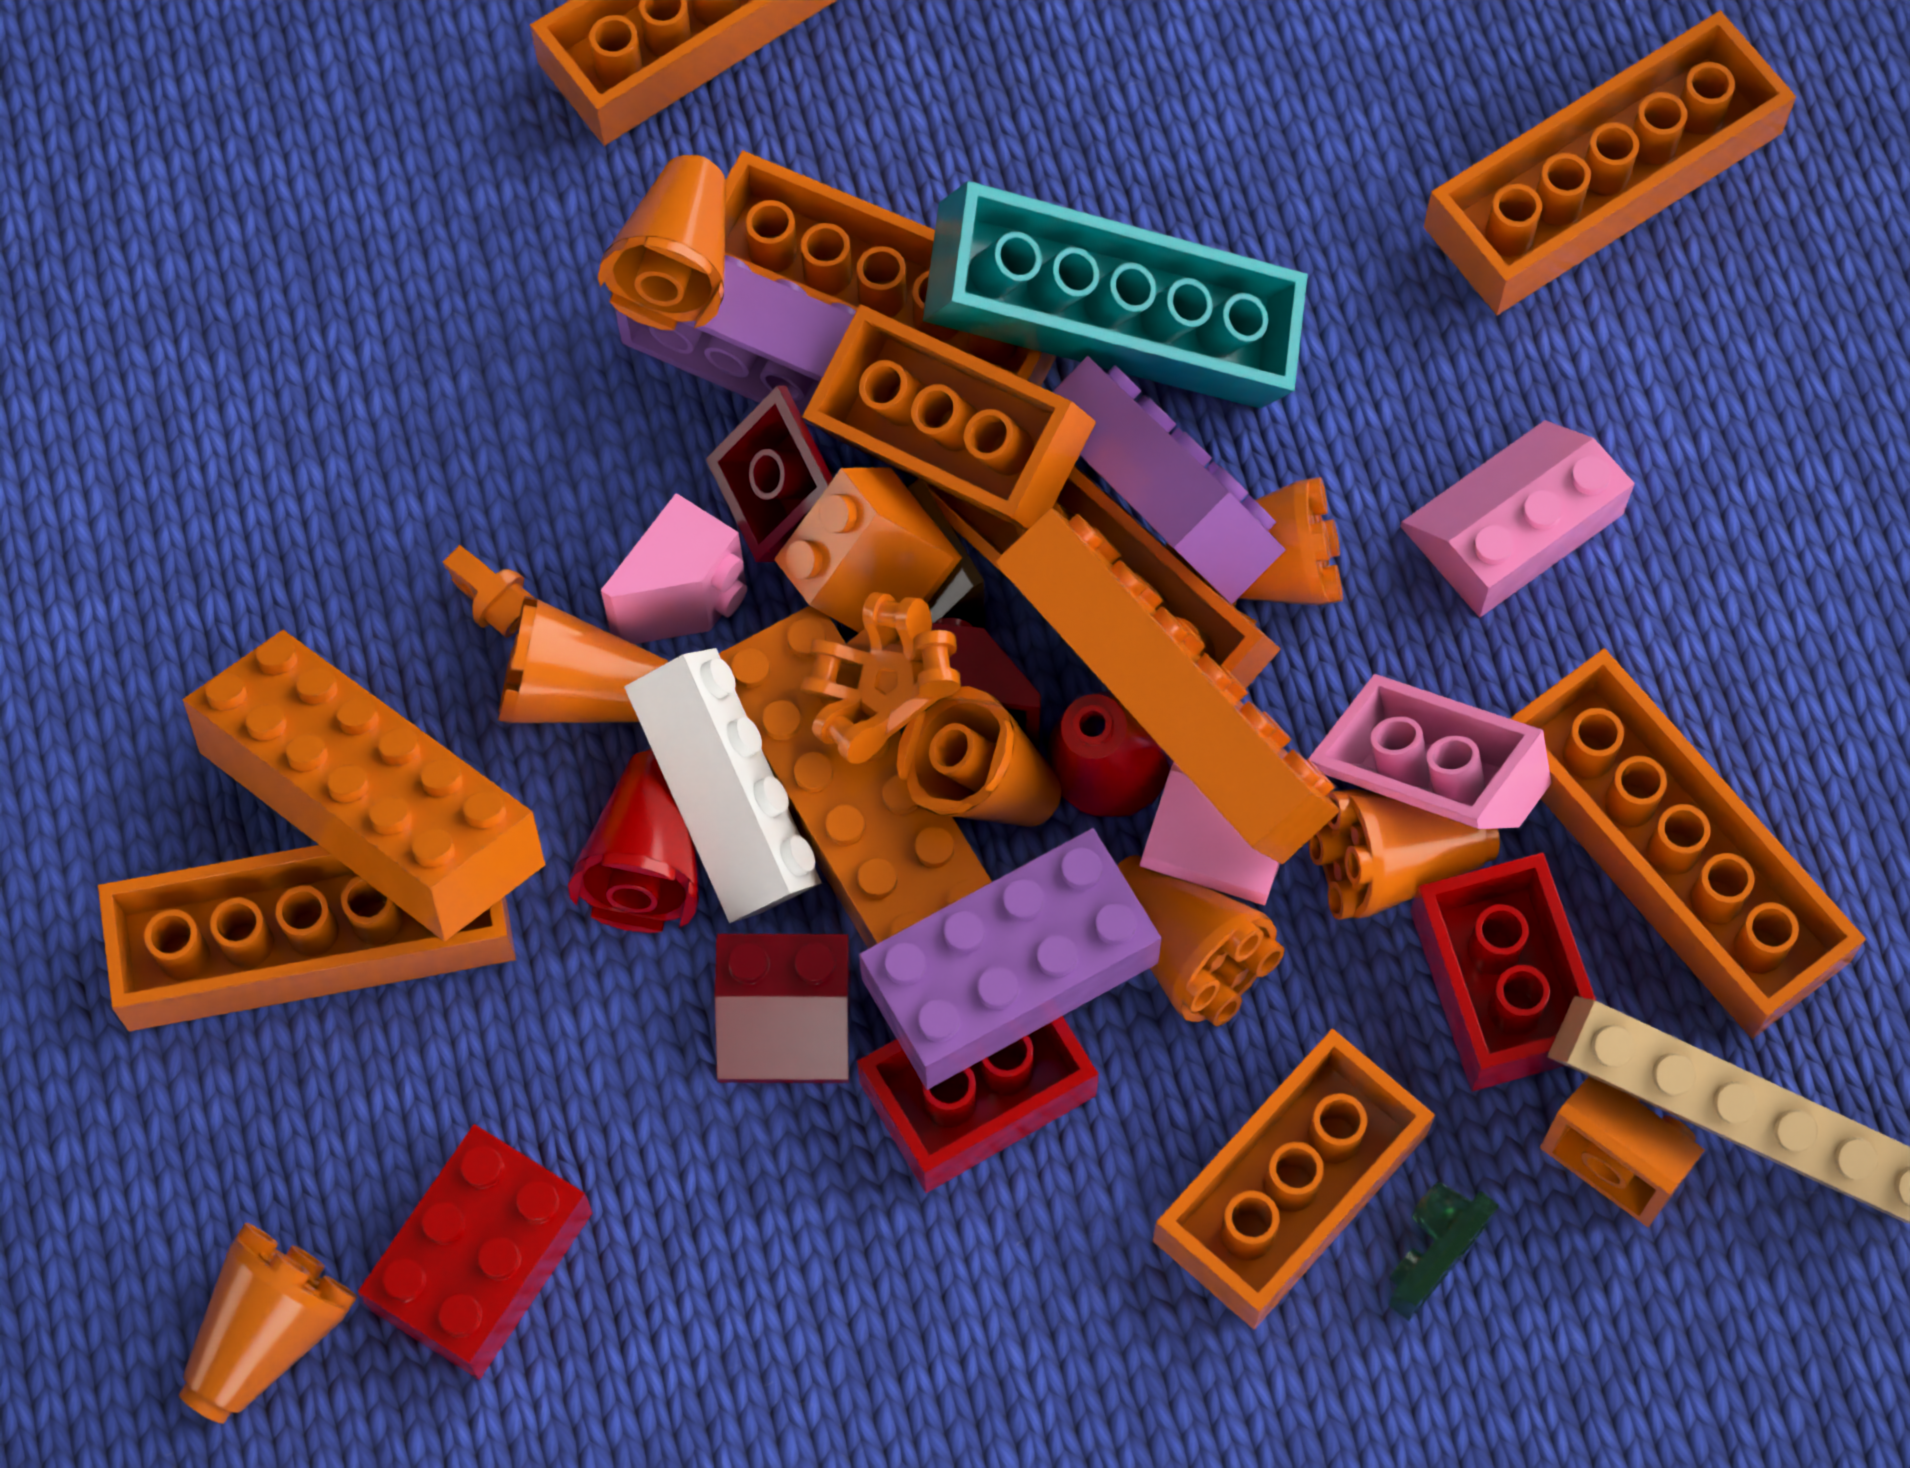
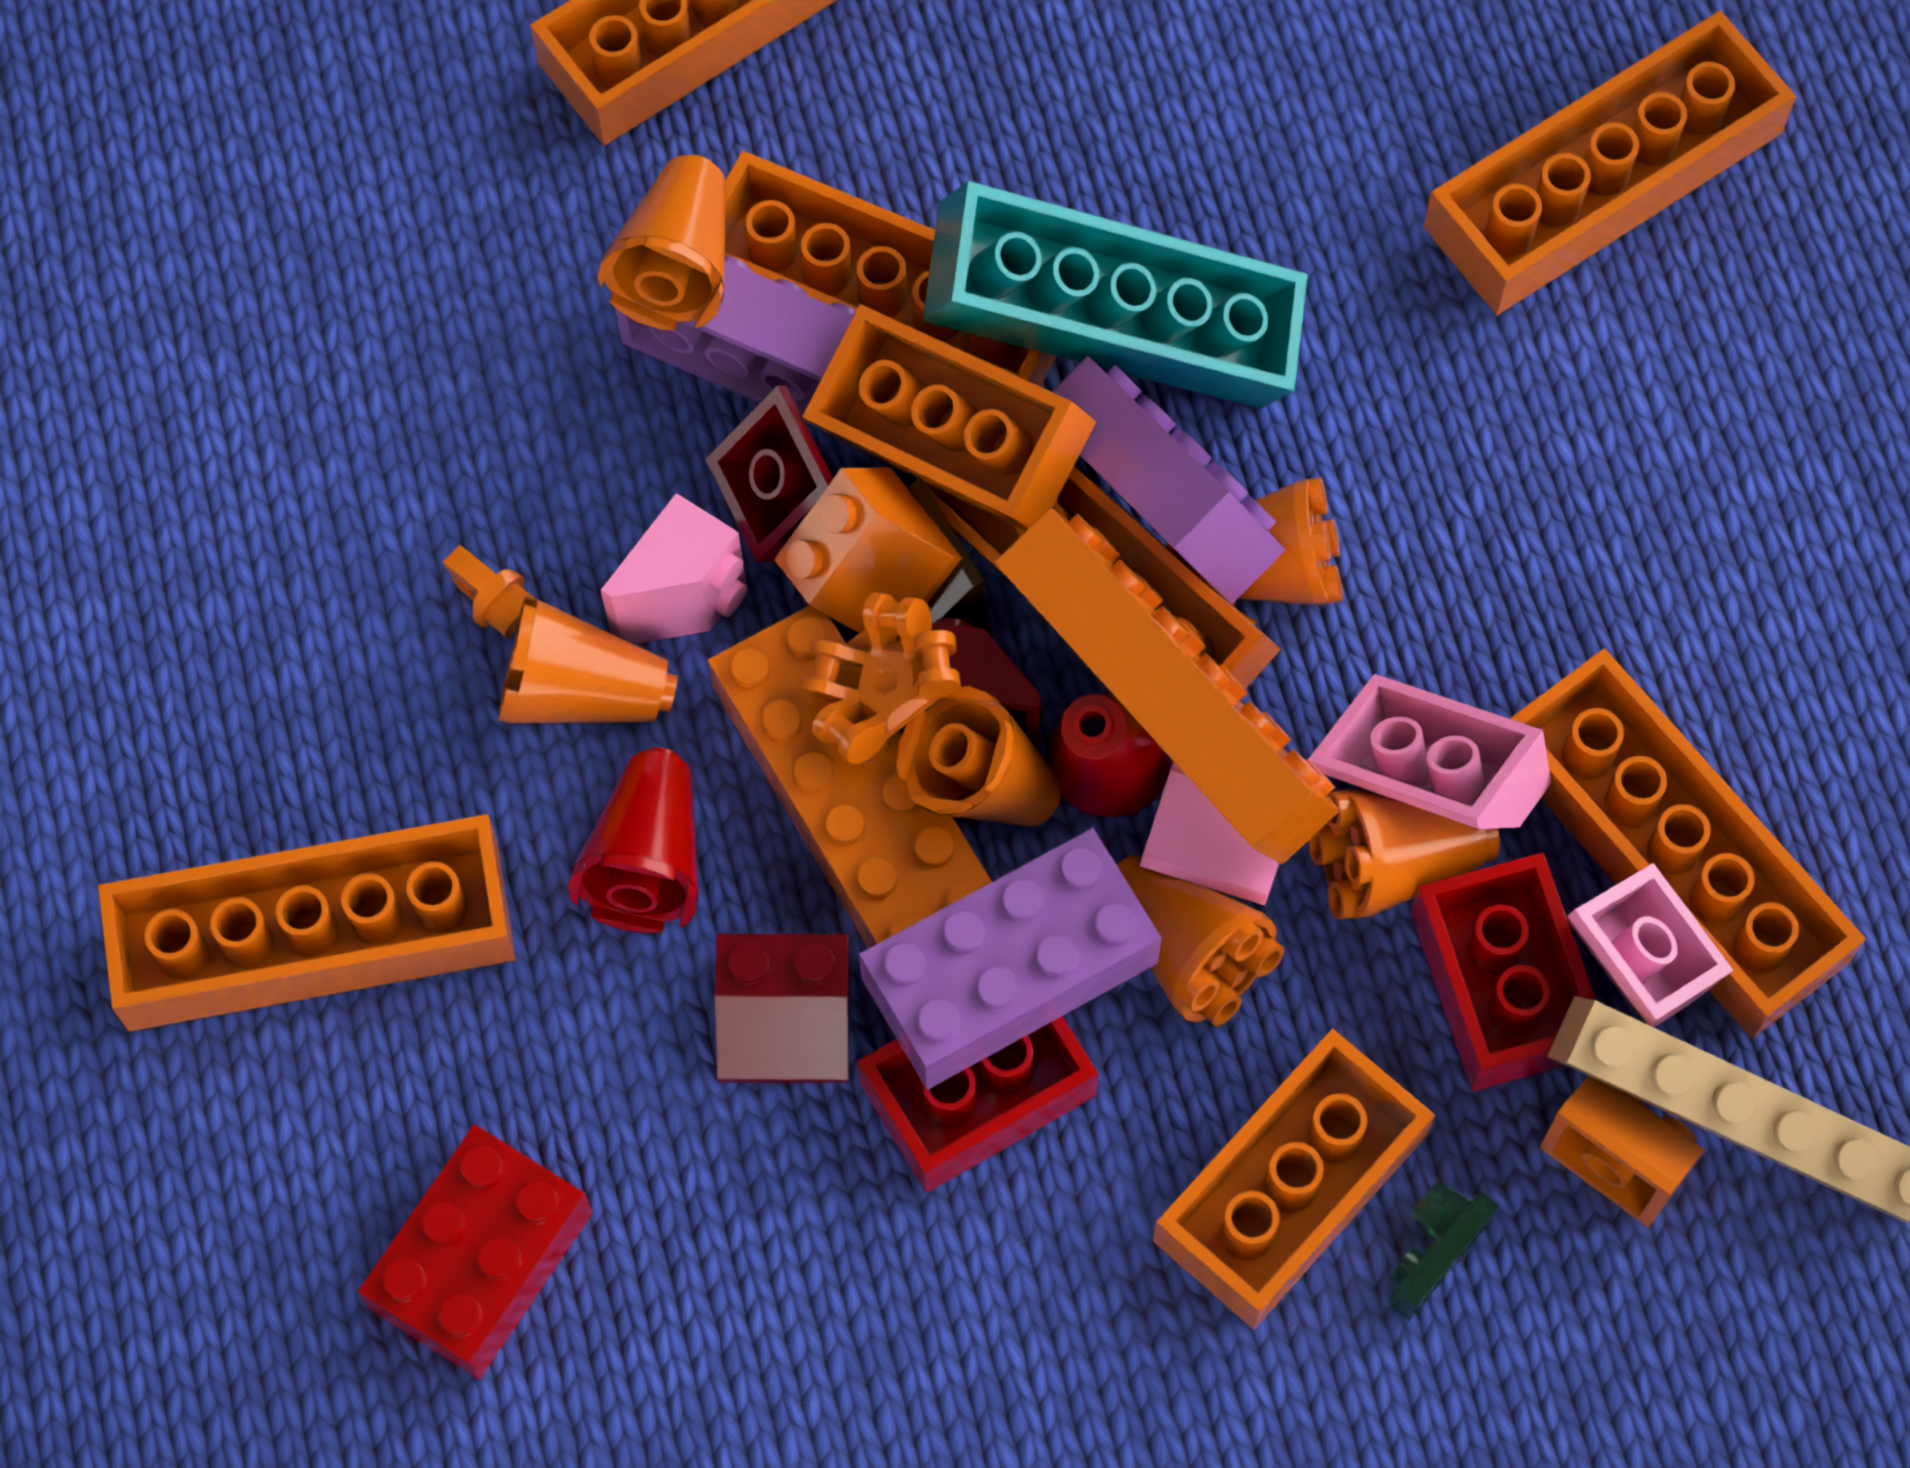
orange cone [178,1223,357,1424] -> none
orange brick [182,630,545,942] -> none
white brick [624,648,822,923] -> none
bright pink slope [1400,420,1635,618] -> none
none -> bright pink slope [1568,863,1734,1028]

